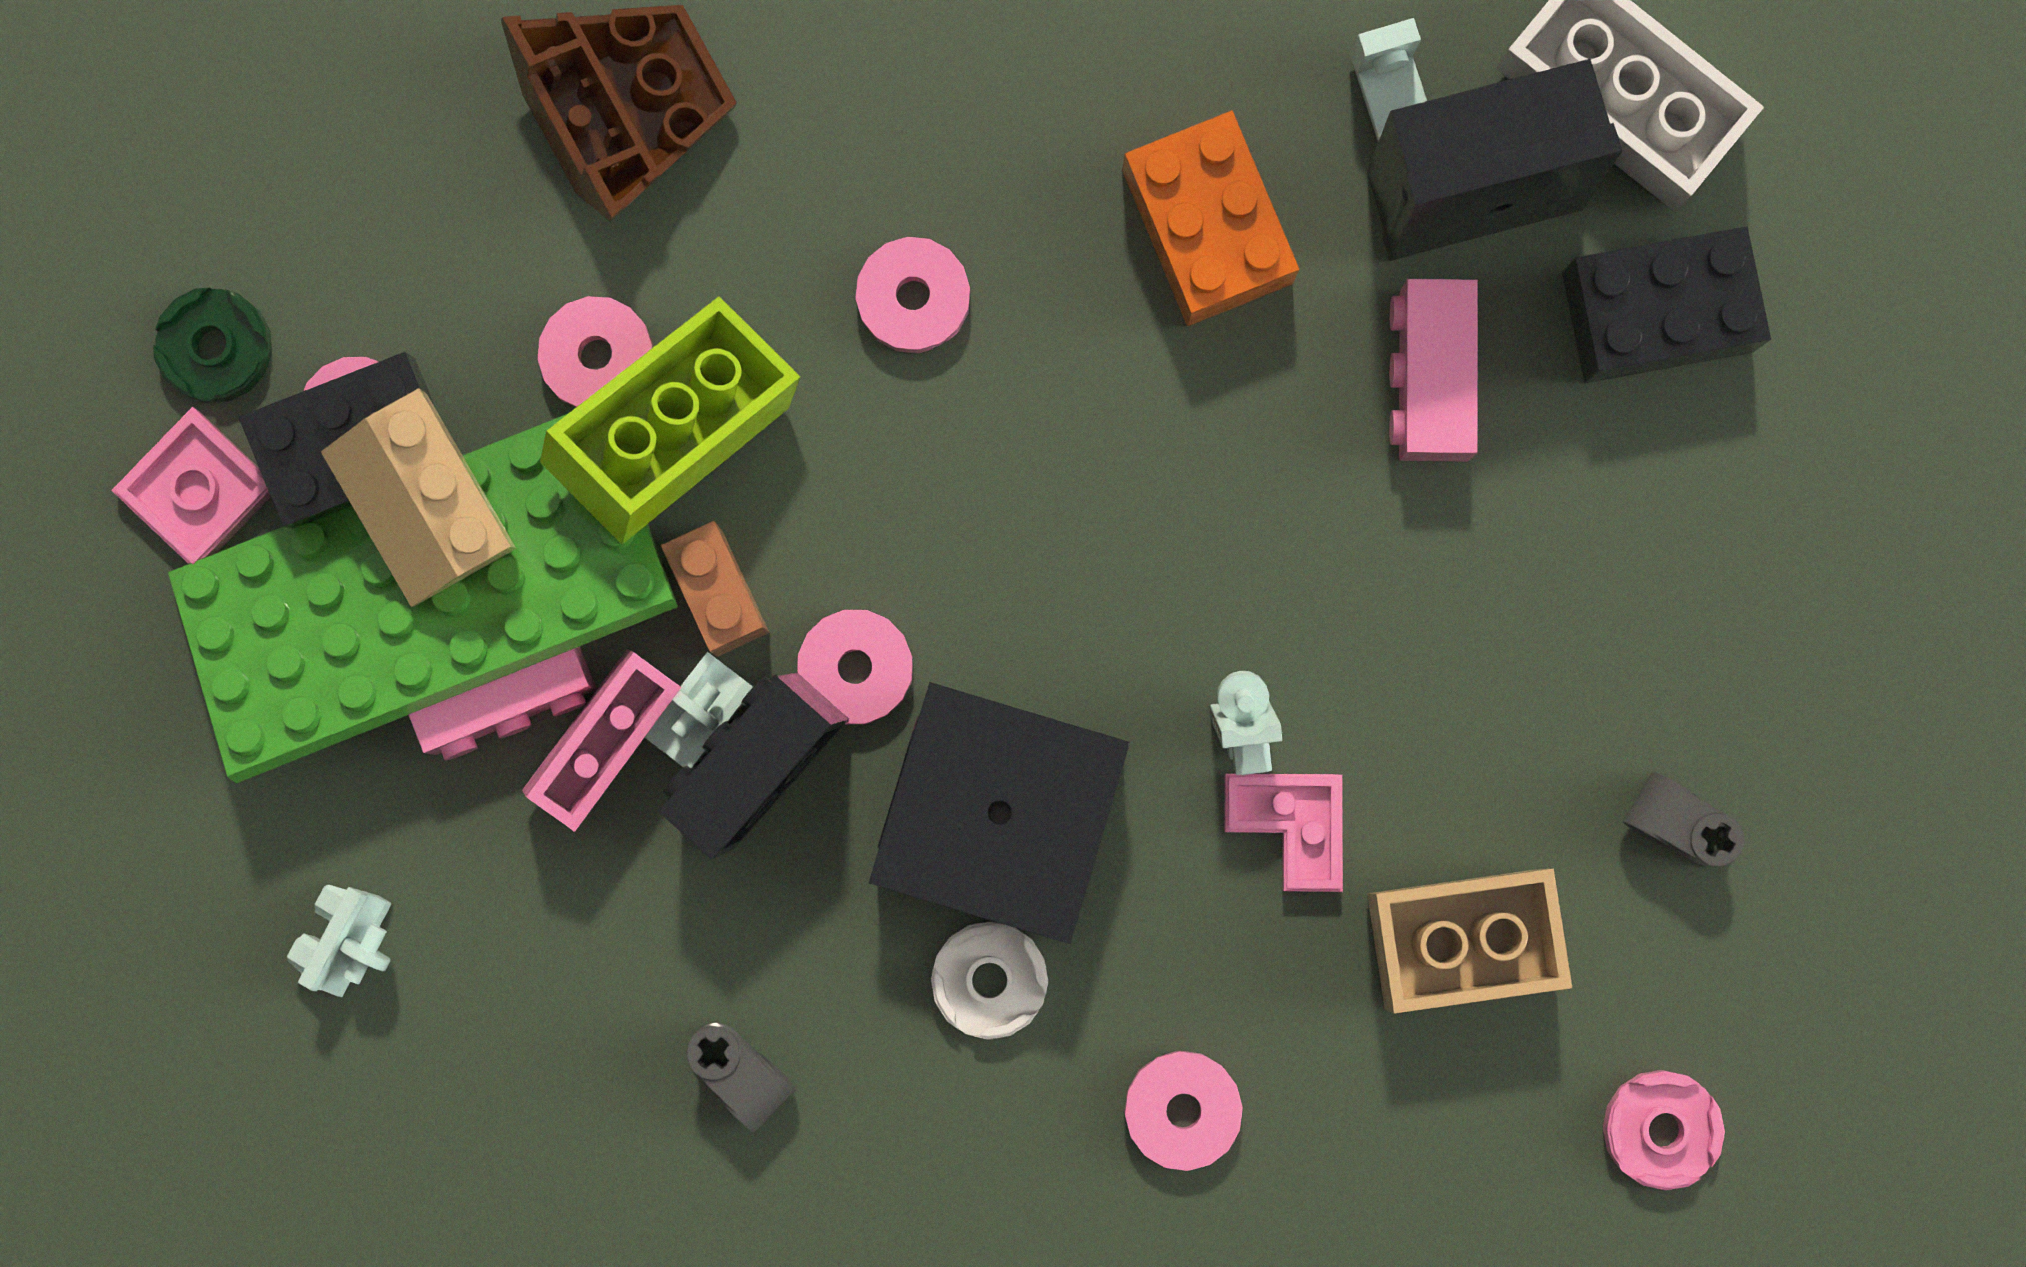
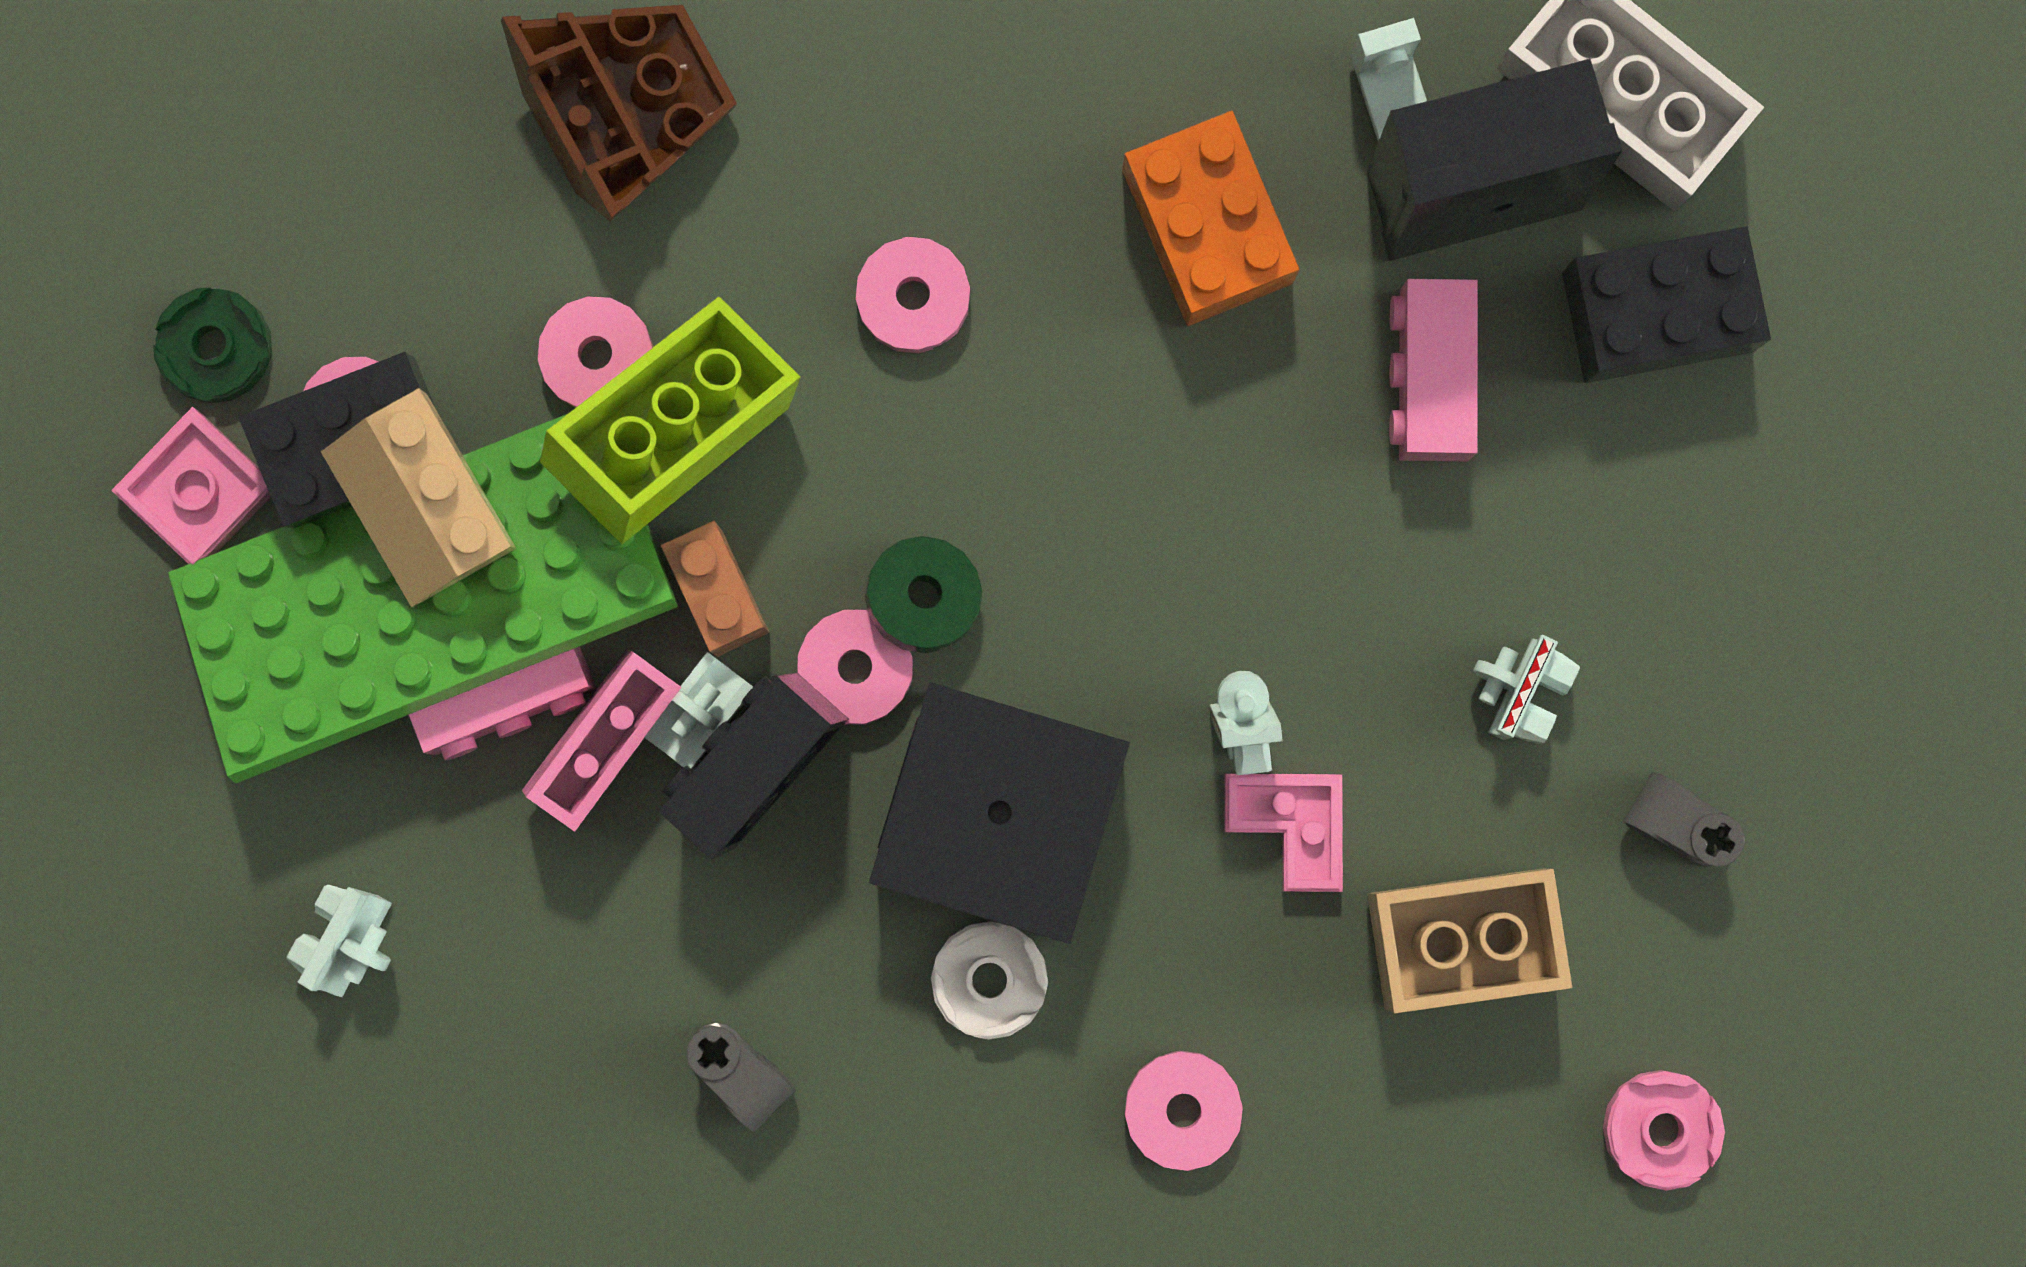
none -> dark green tile [865,536,983,653]
none -> light aqua hips [1473,634,1580,744]

